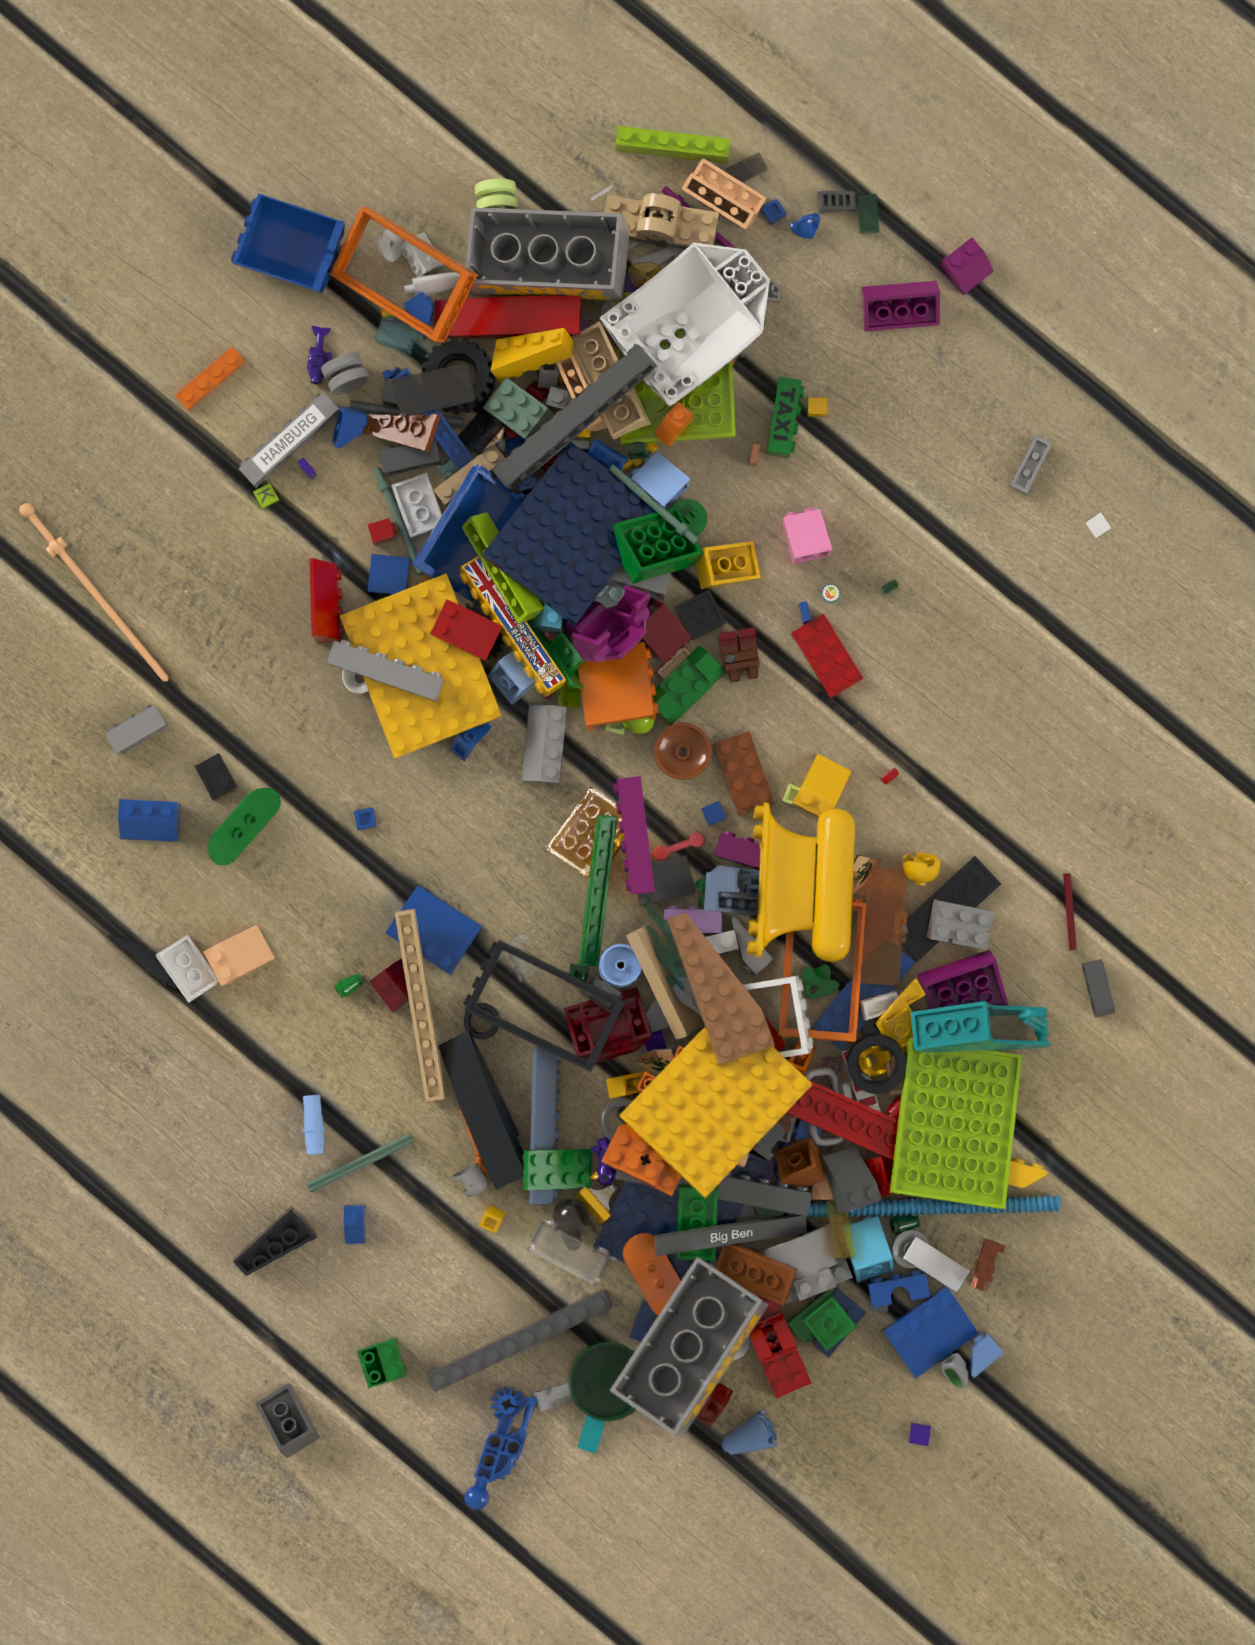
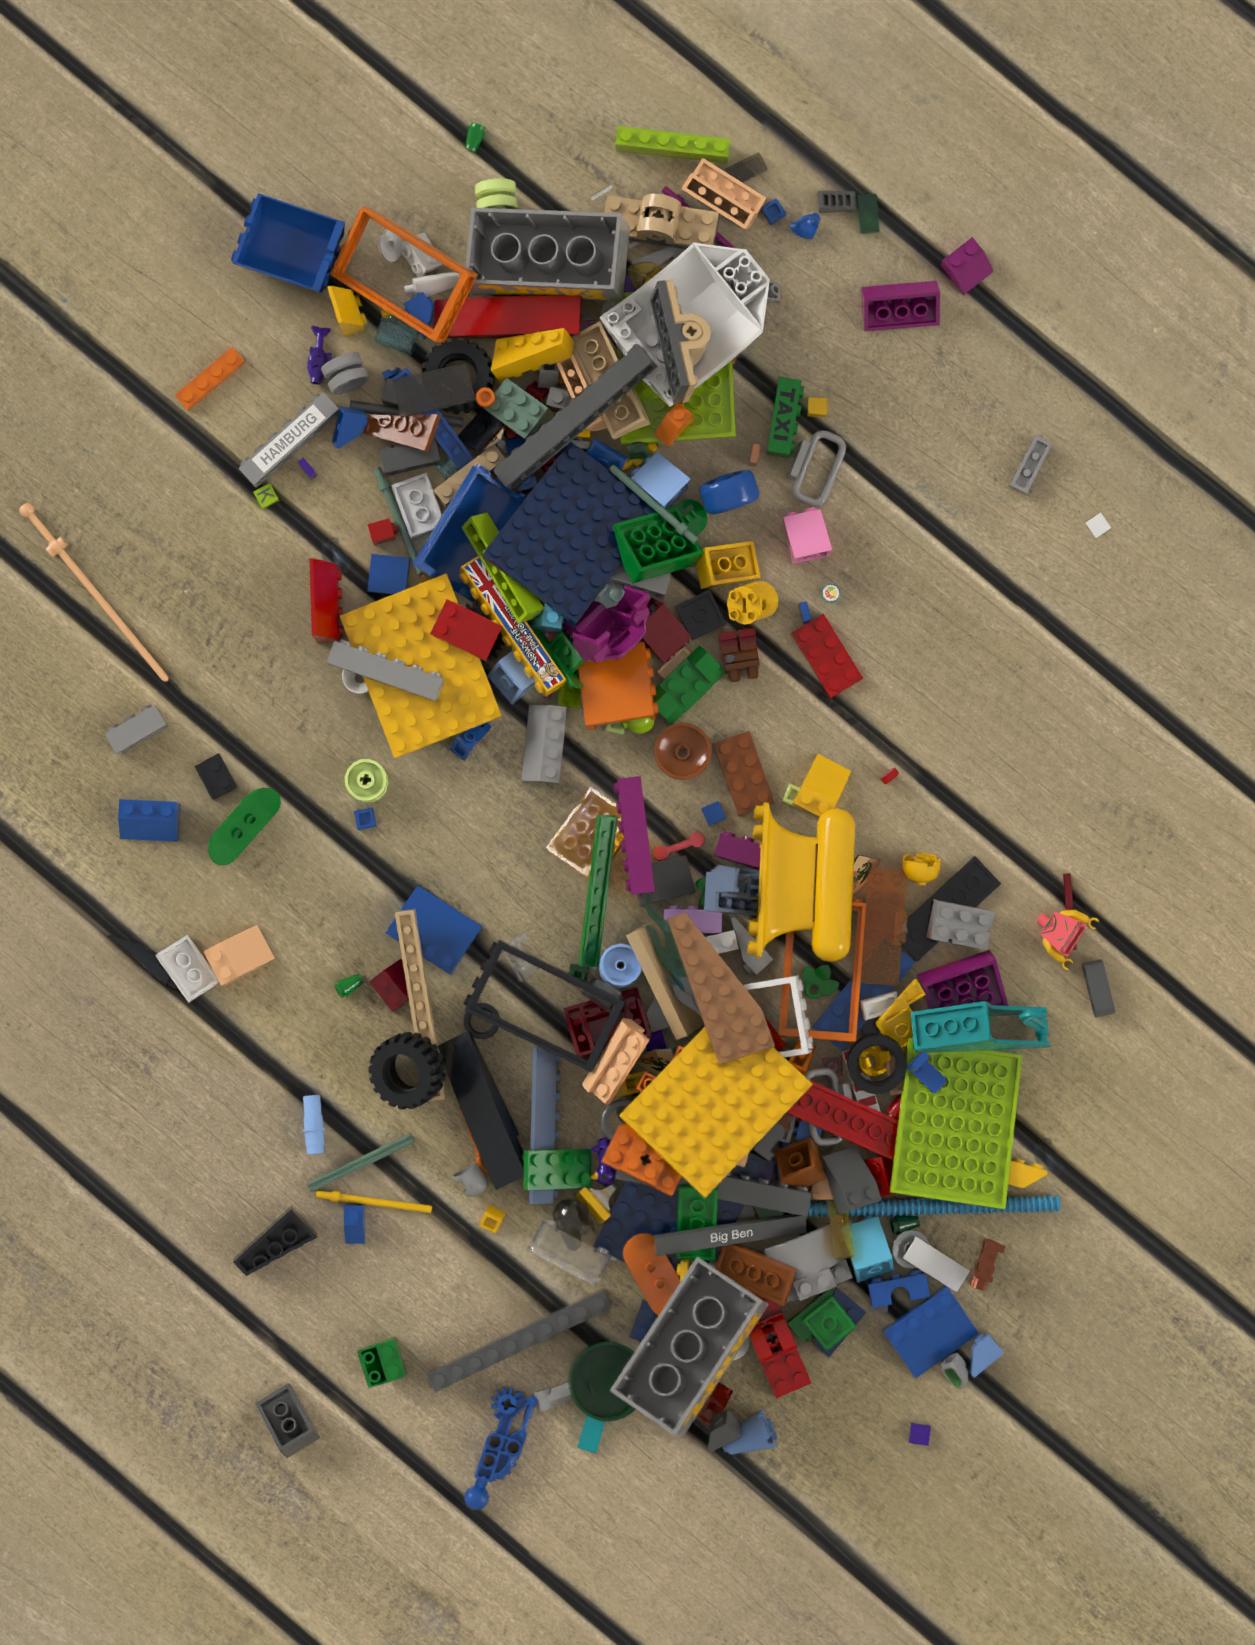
clear green tile [880,579,899,596] -> none
none -> yellow bar [316,1190,432,1213]
none -> yellow slope [327,286,367,337]
none -> yellowish green wheel [345,759,389,803]
none -> black tyre [368,1032,446,1110]
none -> green cone [465,122,486,152]
none -> orange tile [476,387,495,408]
none -> light nougat brick [582,1018,649,1104]
none -> piece [650,280,711,403]
none -> yellow plate [677,1259,691,1281]
none -> blue wheel [699,469,760,515]
none -> dark grey slope [708,1409,741,1453]
none -> yellow cylinder [727,581,778,625]
none -> light grey bar [786,430,846,507]
none -> blue bracket [906,1051,947,1094]
none -> torso [1037,910,1099,970]

